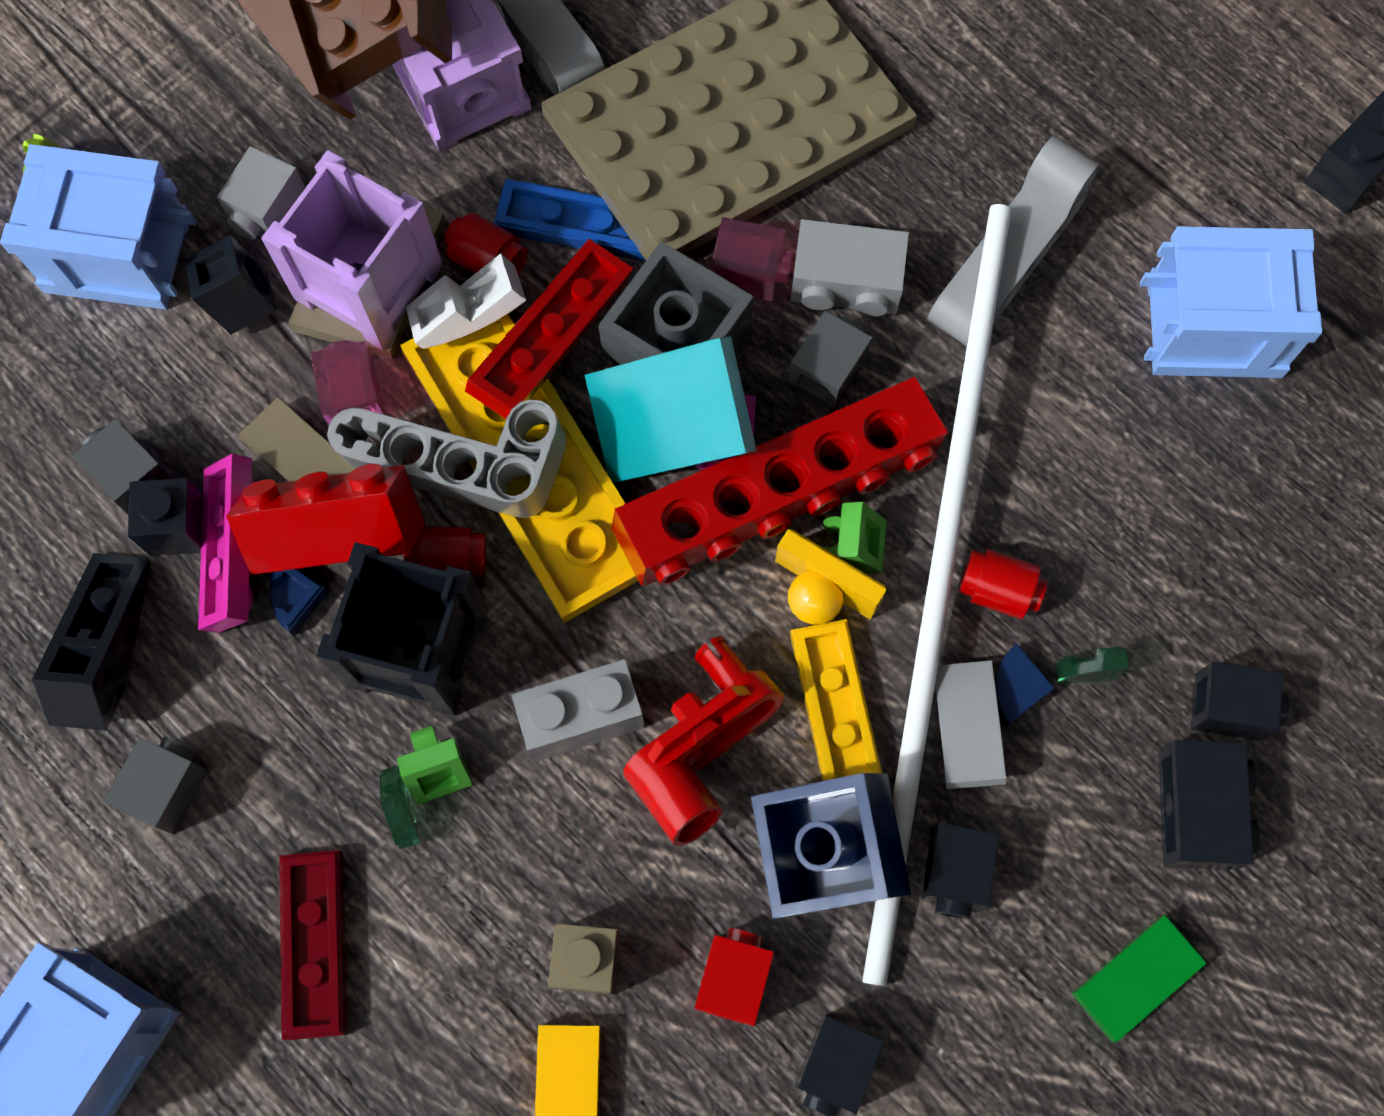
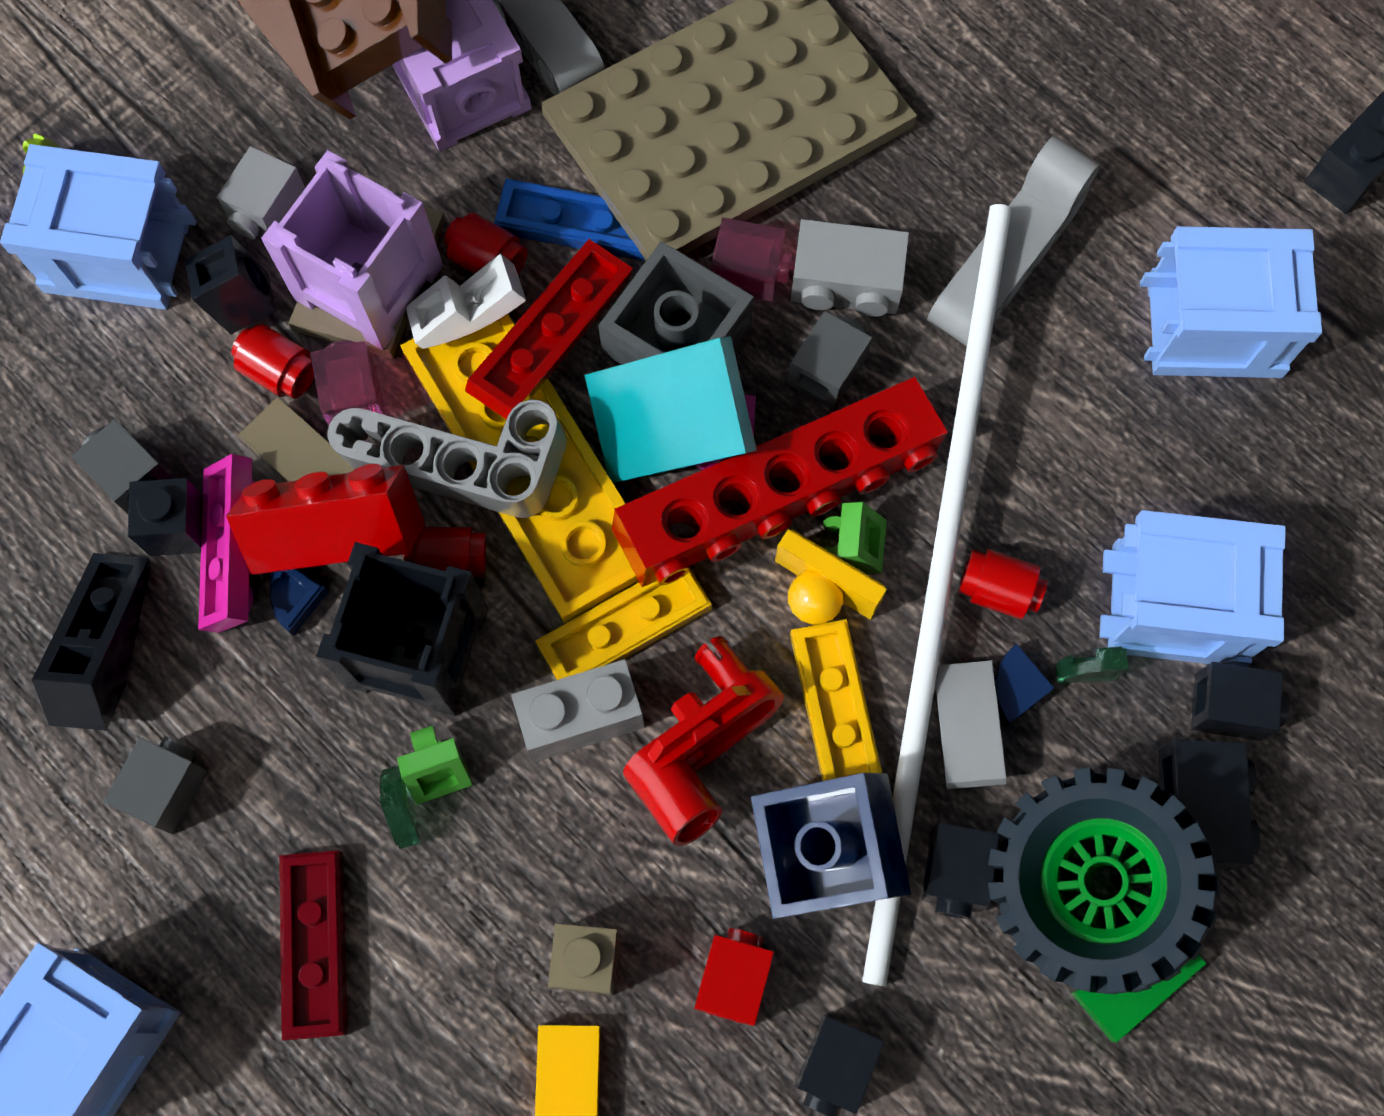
none -> red brick [231,324,318,399]
none -> yellow tile [535,570,712,680]
none -> black wheel [988,767,1220,994]
none -> light blue container [1099,510,1285,667]

